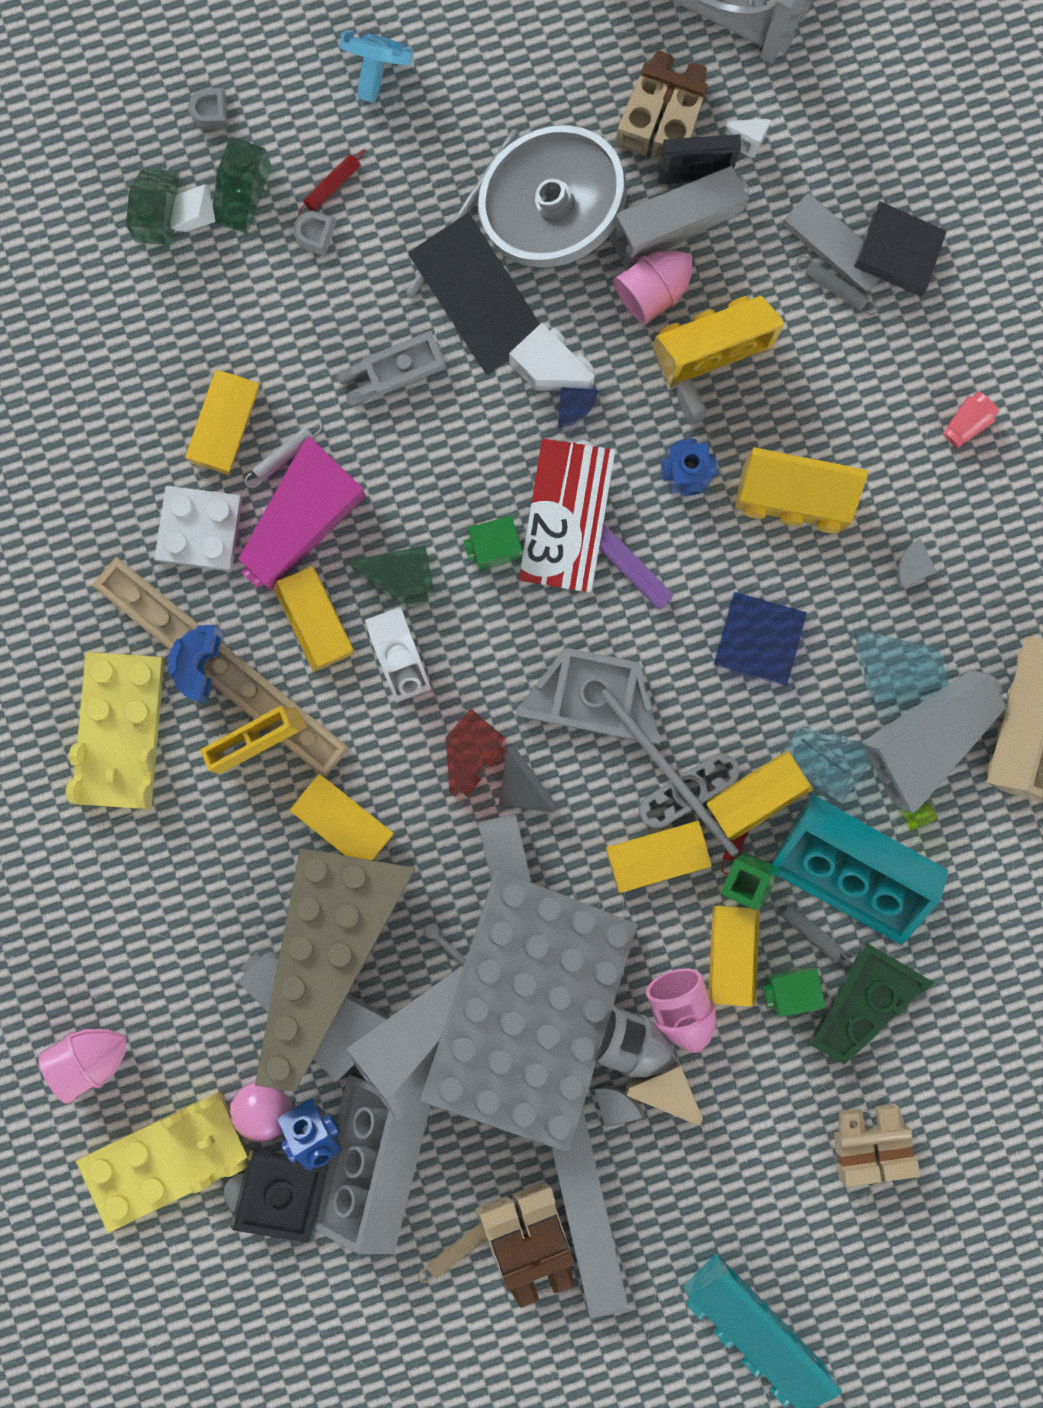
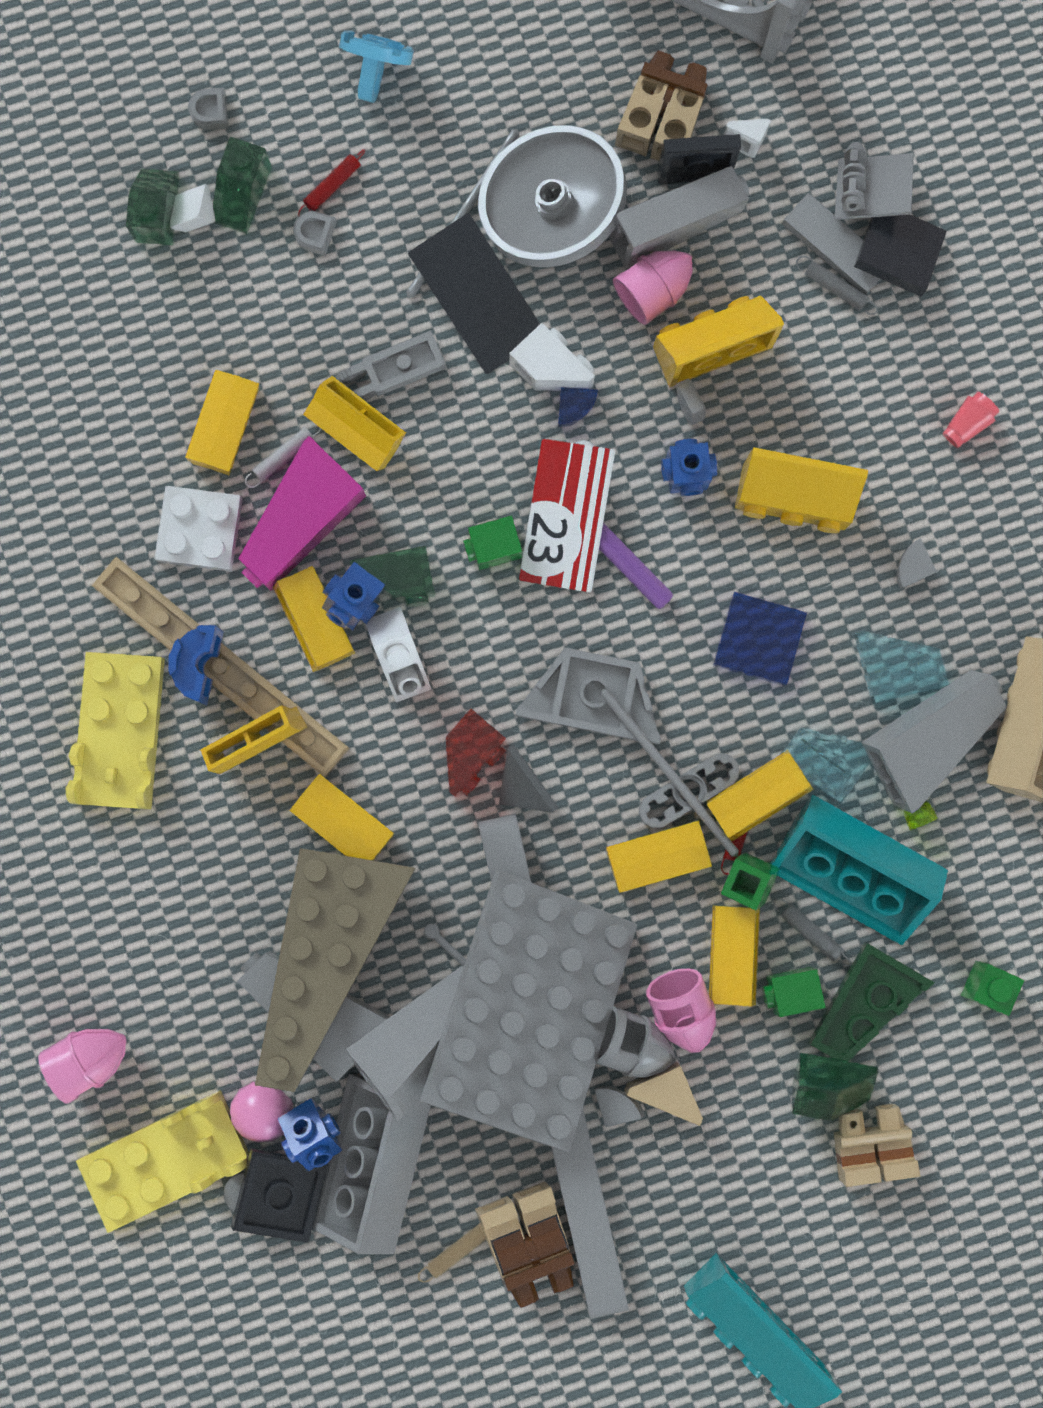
none -> yellow piece [303,376,406,471]
none -> blue brick [322,562,385,631]
none -> clear green slope [792,1052,878,1121]
none -> light grey hinge [835,142,914,220]
none -> green brick [960,961,1025,1016]

